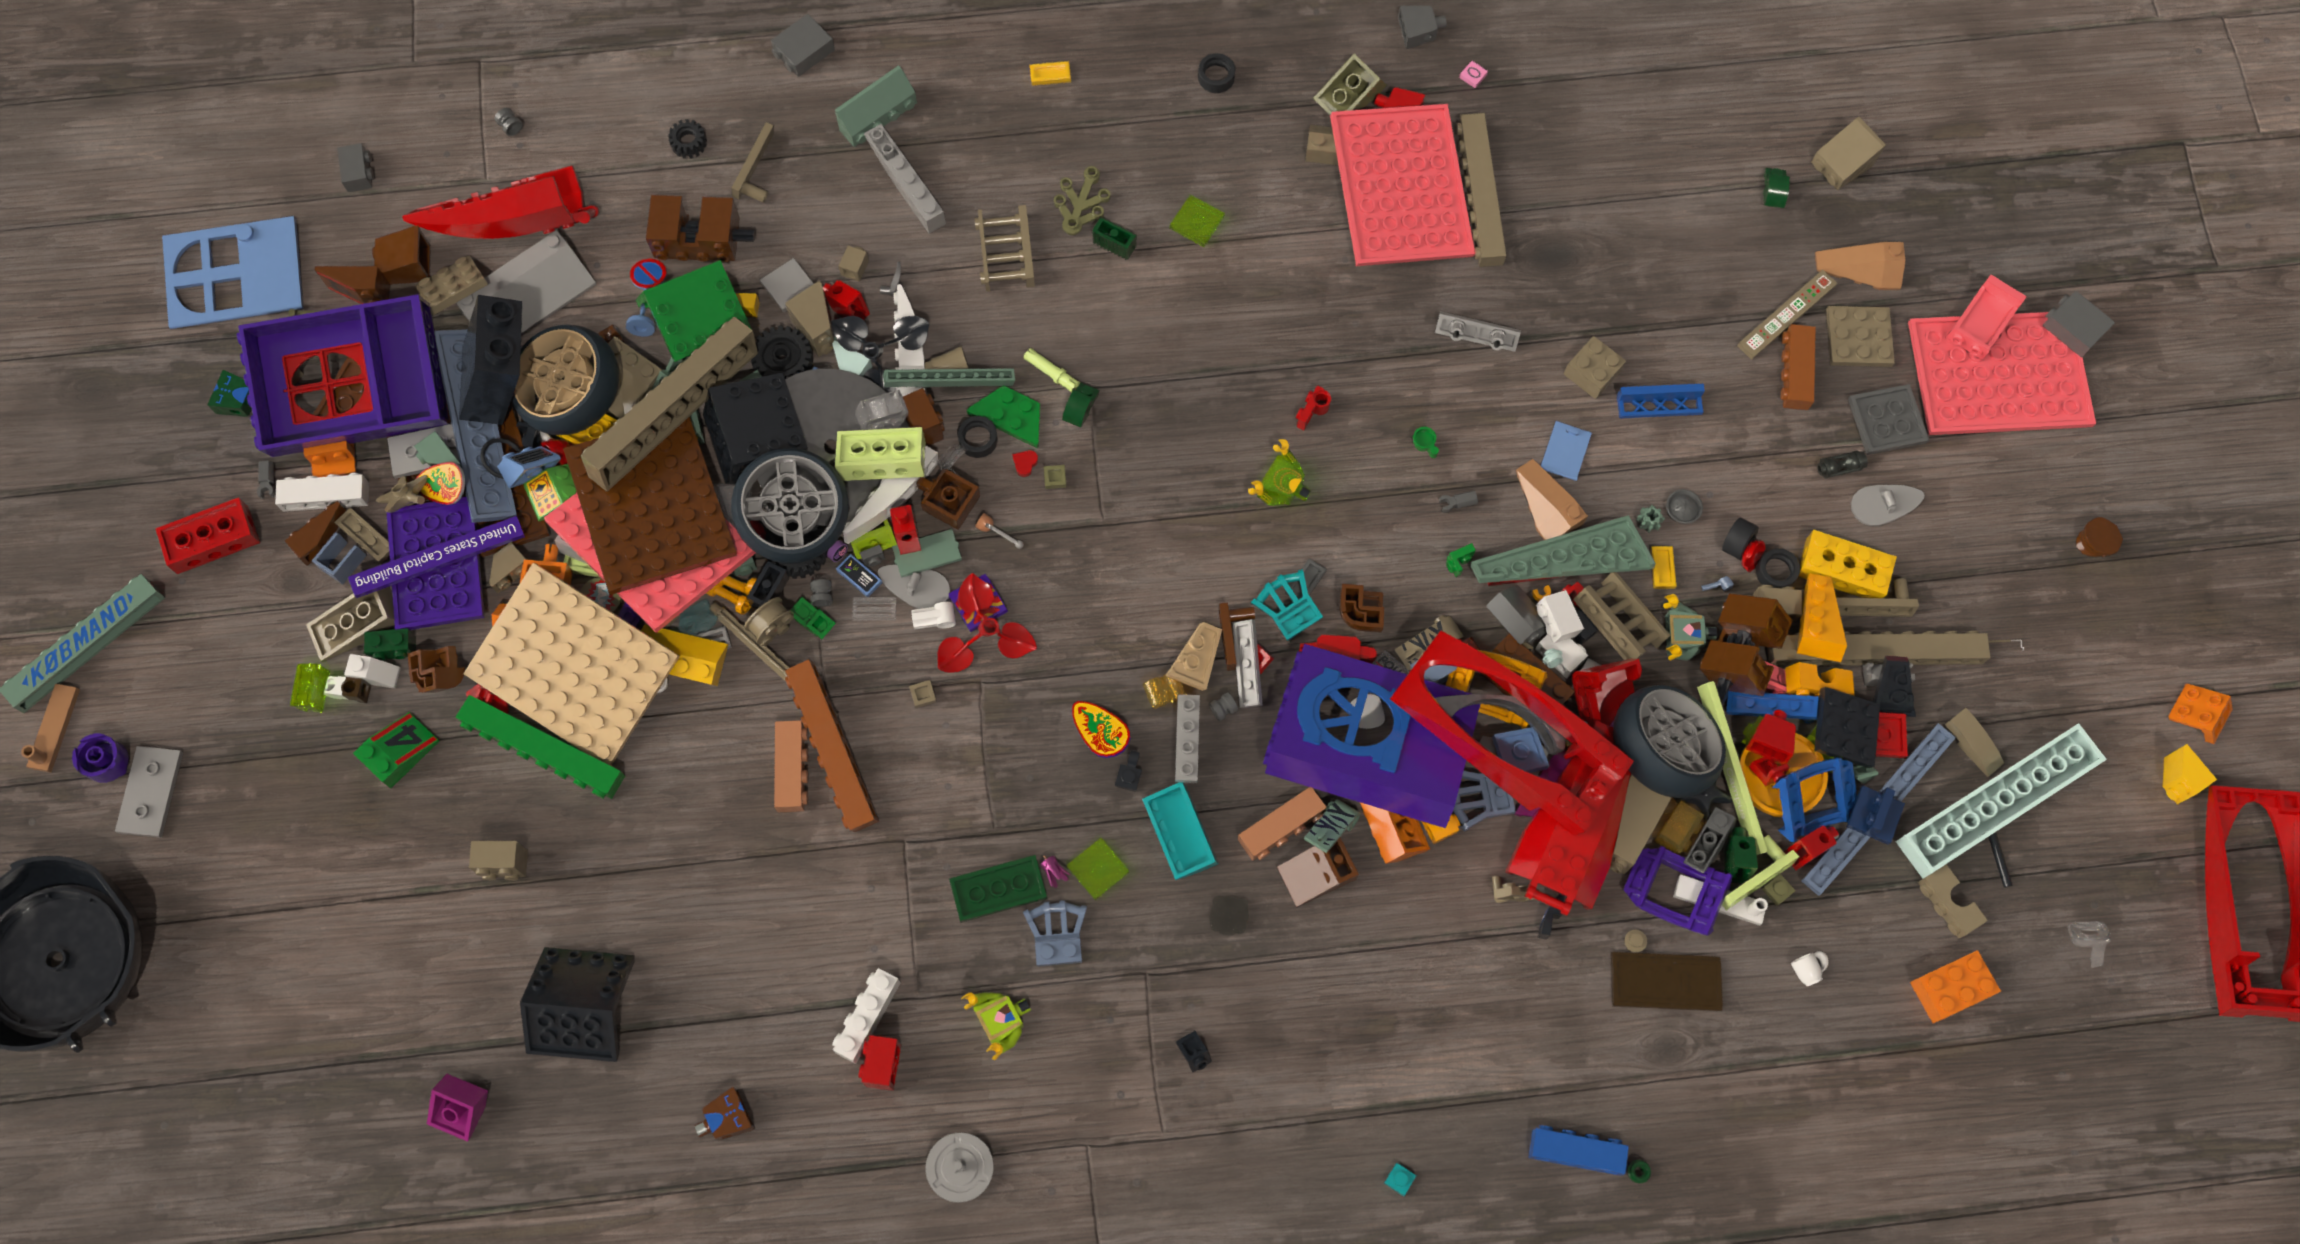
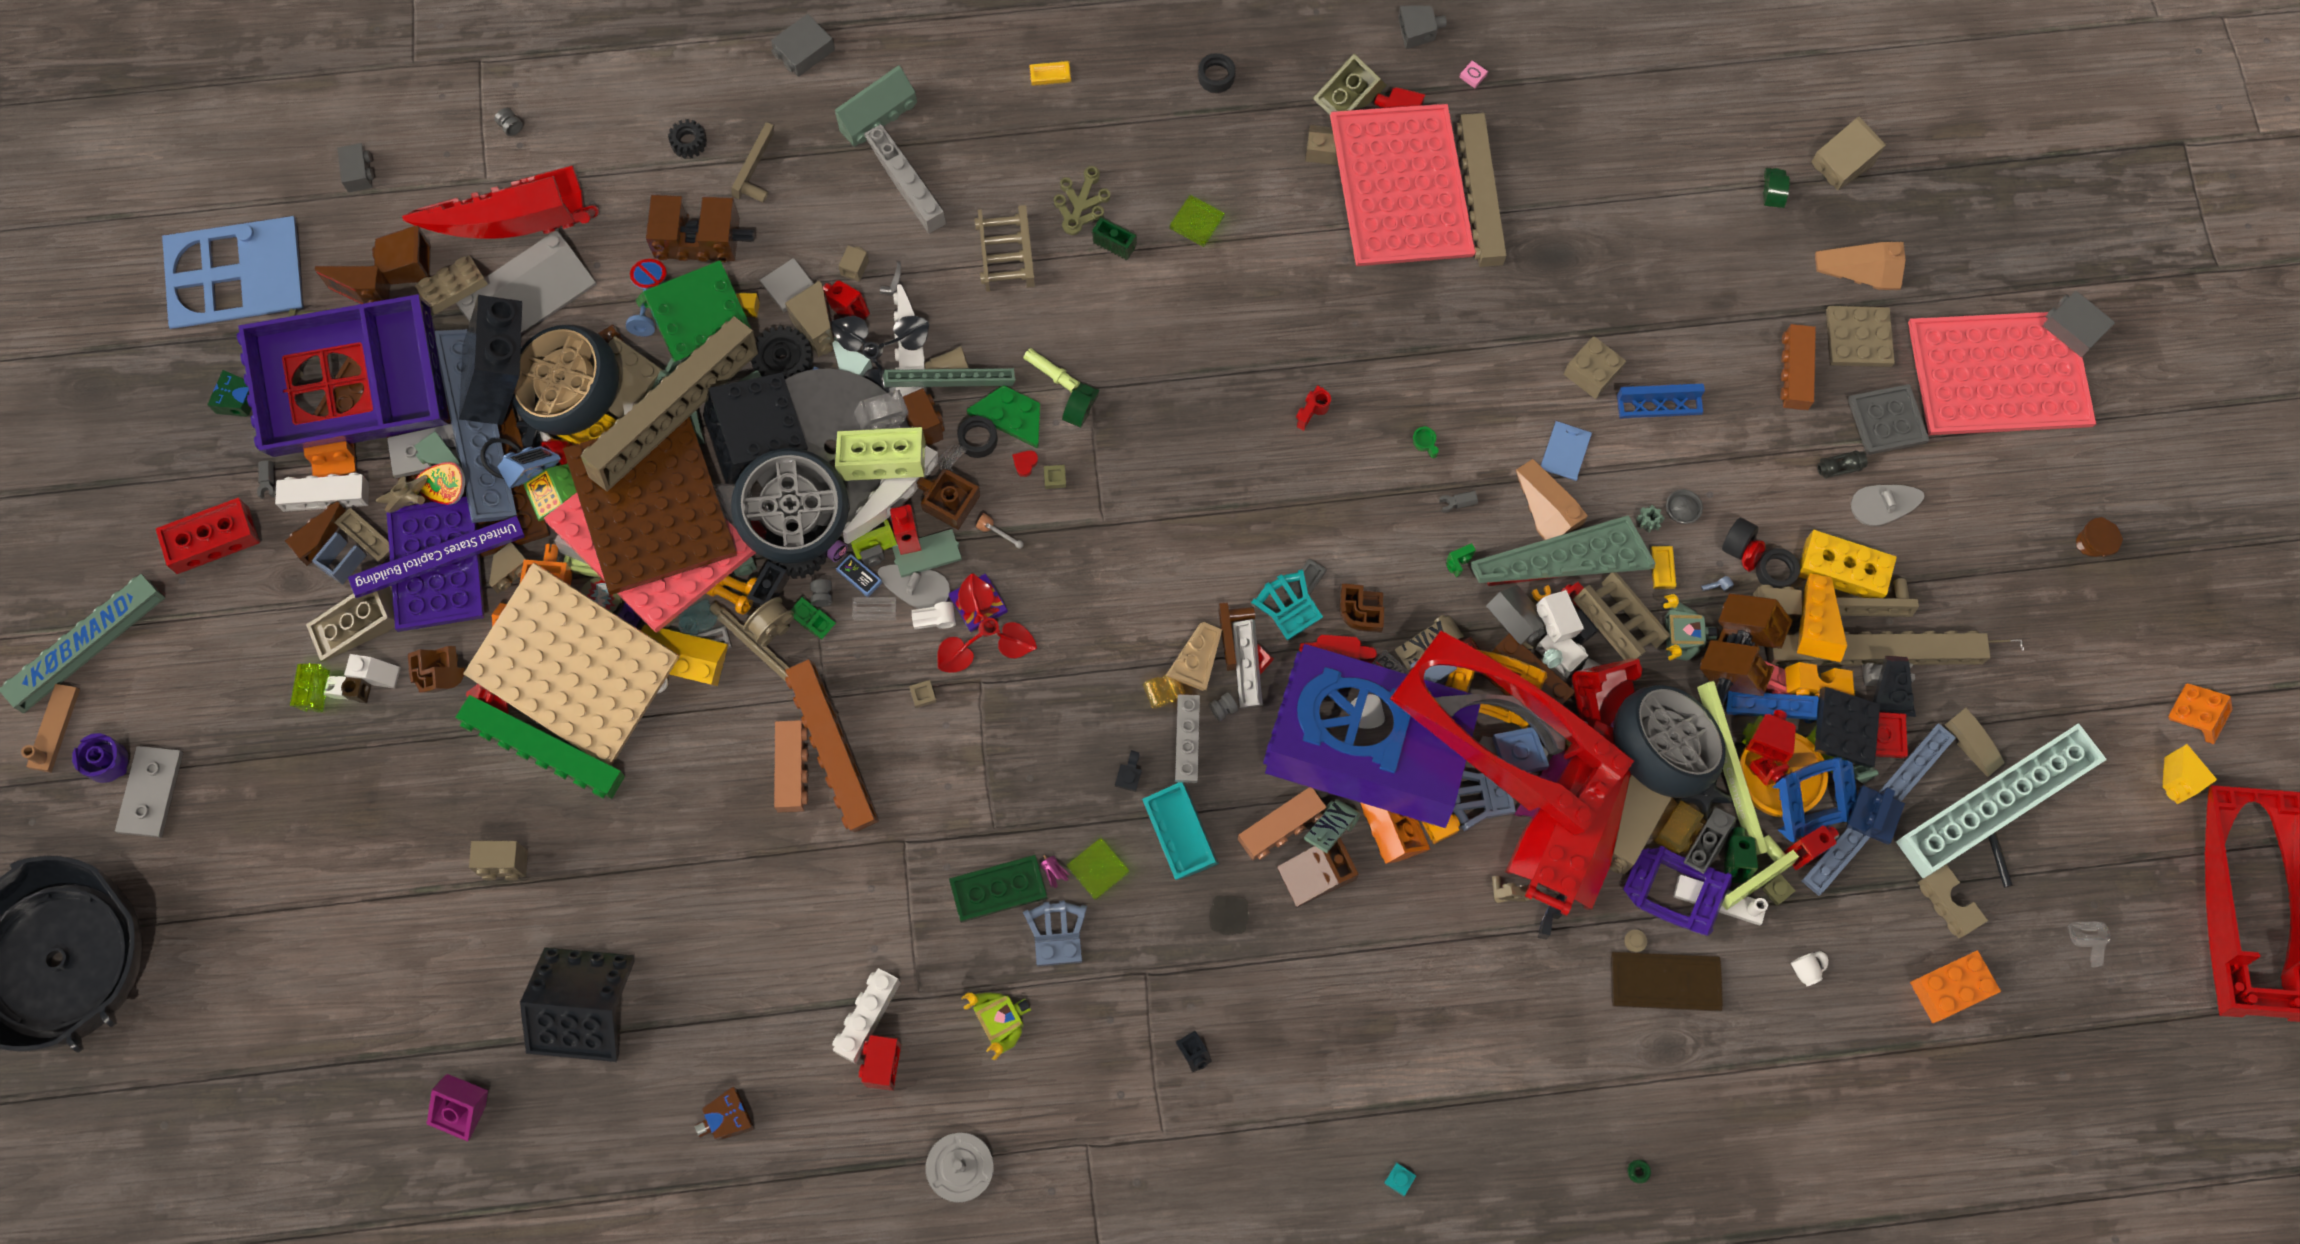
green slope [353,712,440,788] -> none
dark green brick [364,628,416,661] -> none
shield [1072,701,1131,758] -> none
clear neon green torso [1248,439,1311,506] -> none
light grey plate [1435,311,1521,352] -> none
blue brick [1529,1125,1629,1176] -> none
dark tan tile [1737,270,1838,360] -> none
coral panel [1947,275,2027,359] -> none

